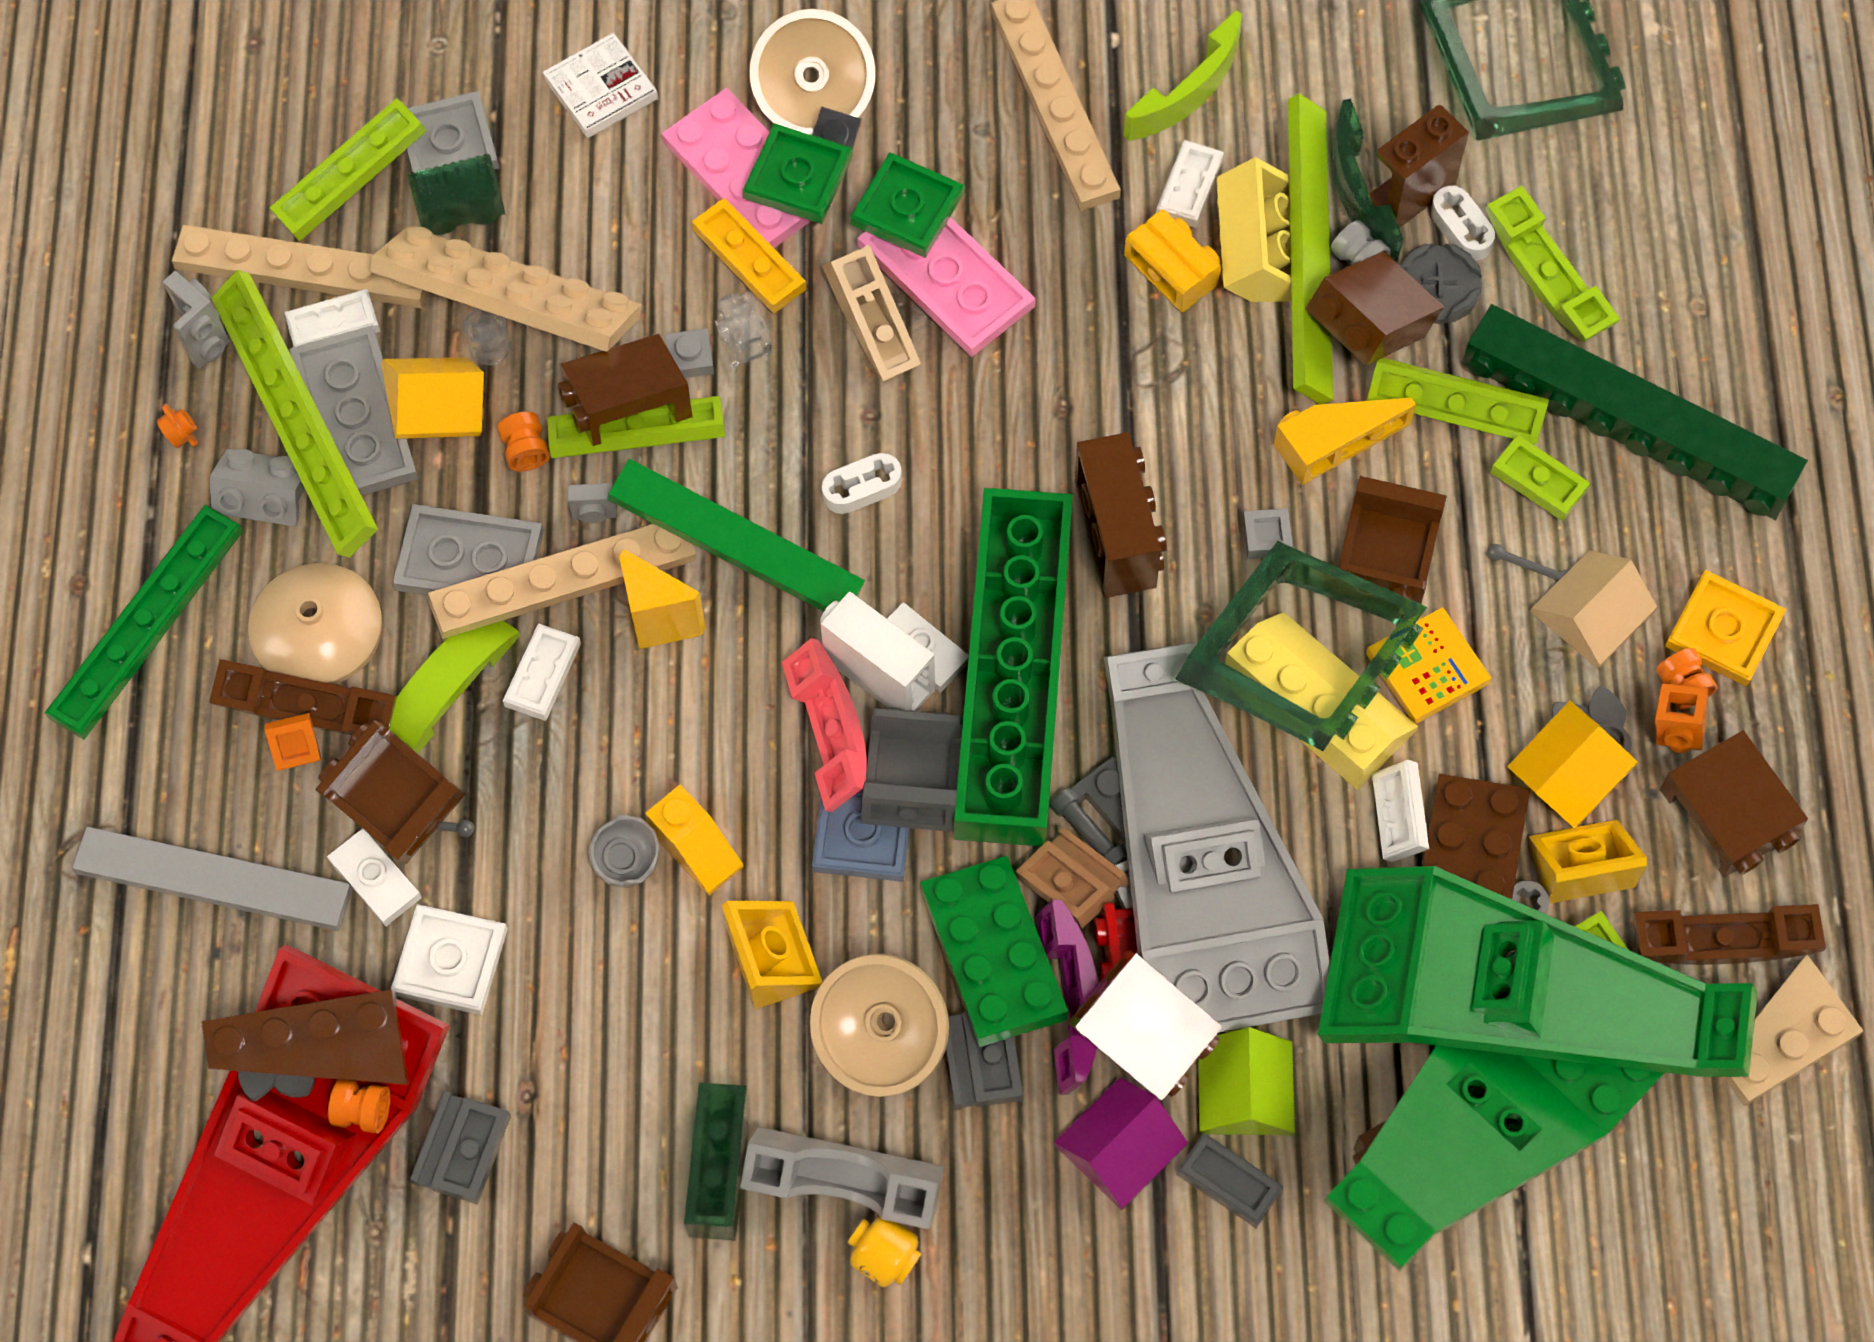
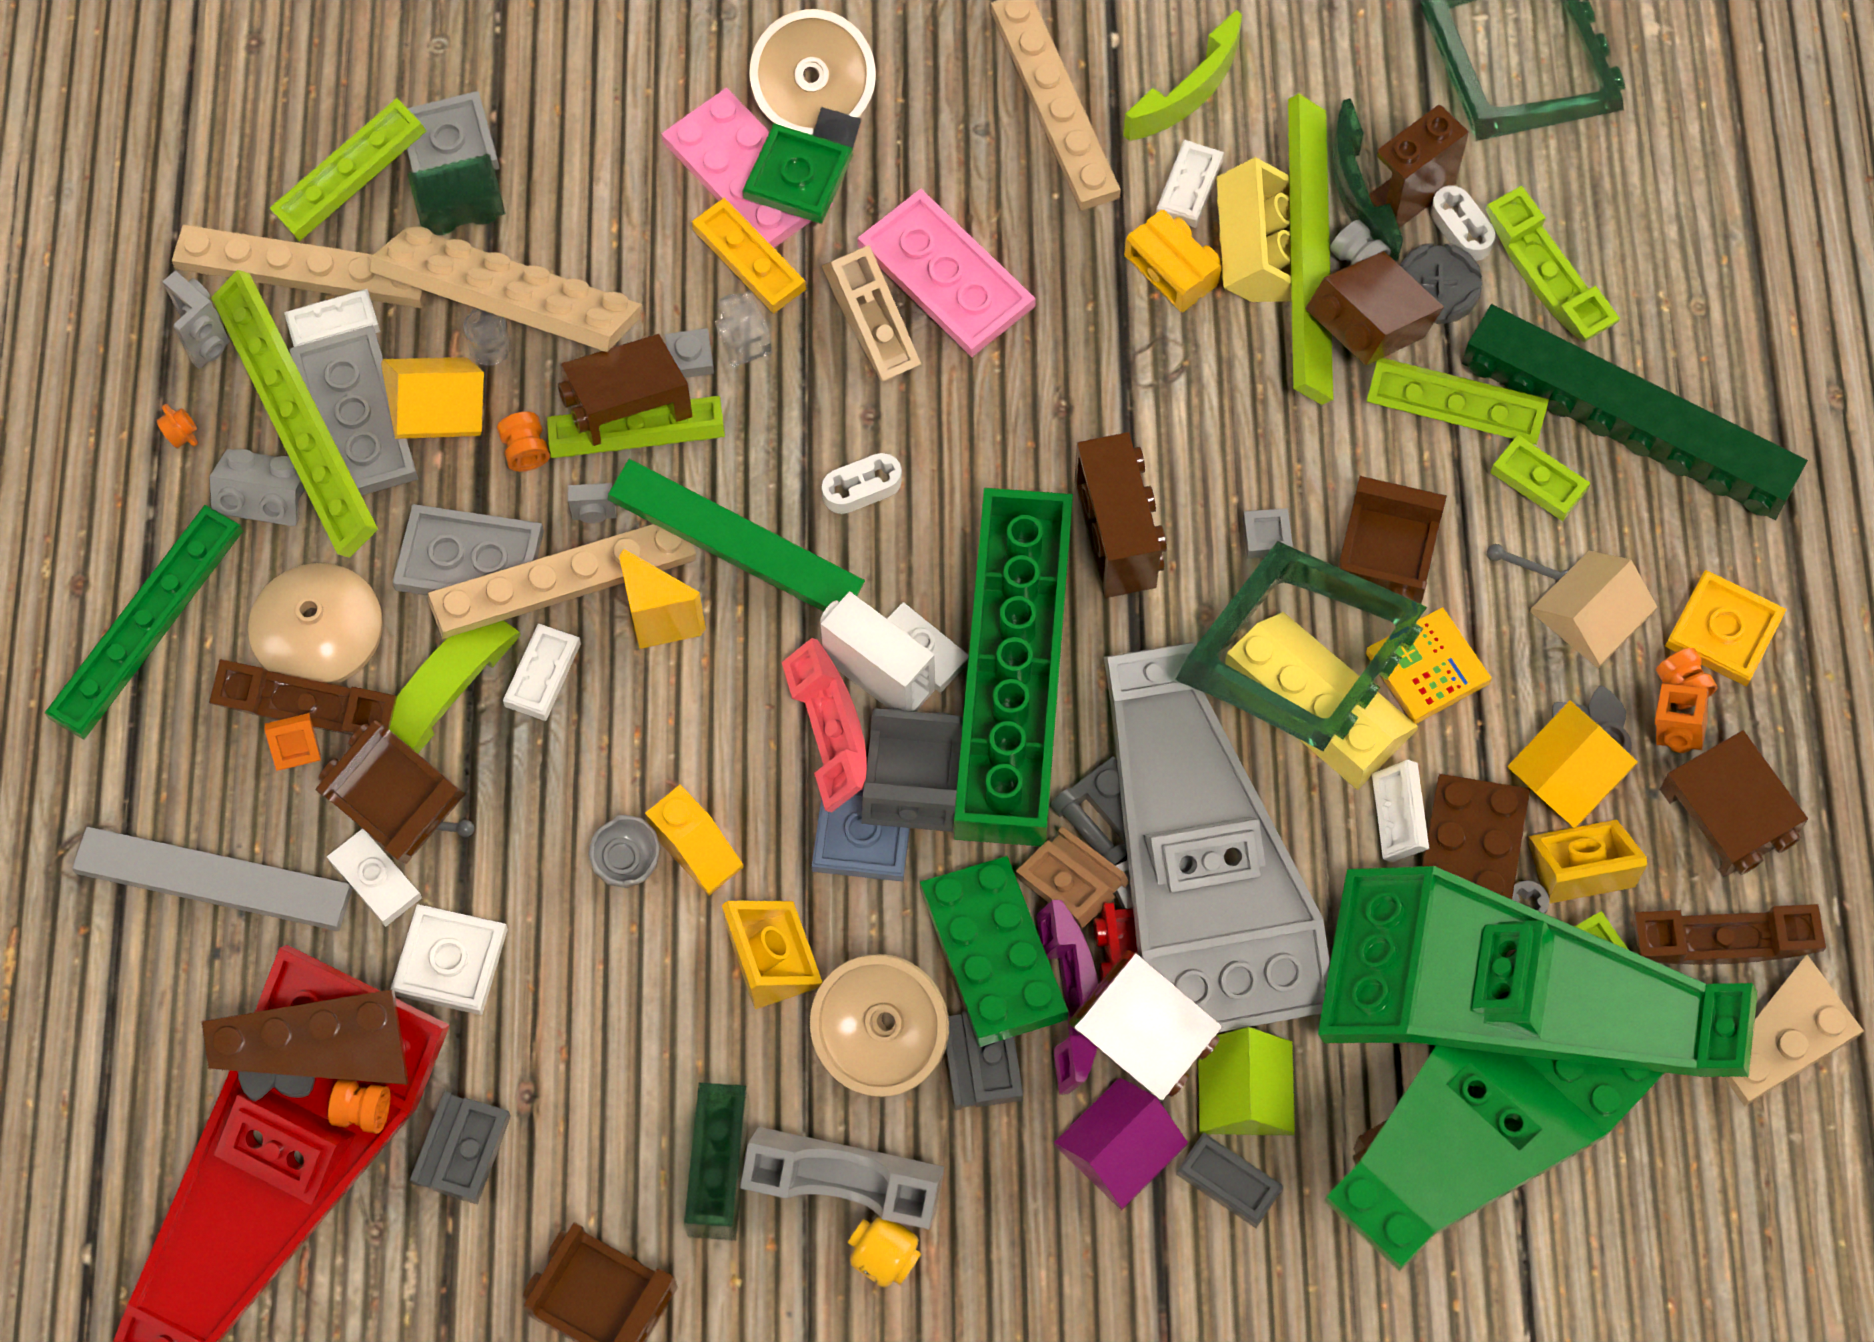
white tile [543,33,658,139] -> none
green tile [850,152,965,258] -> none
yellow slope [1274,398,1416,485] -> none

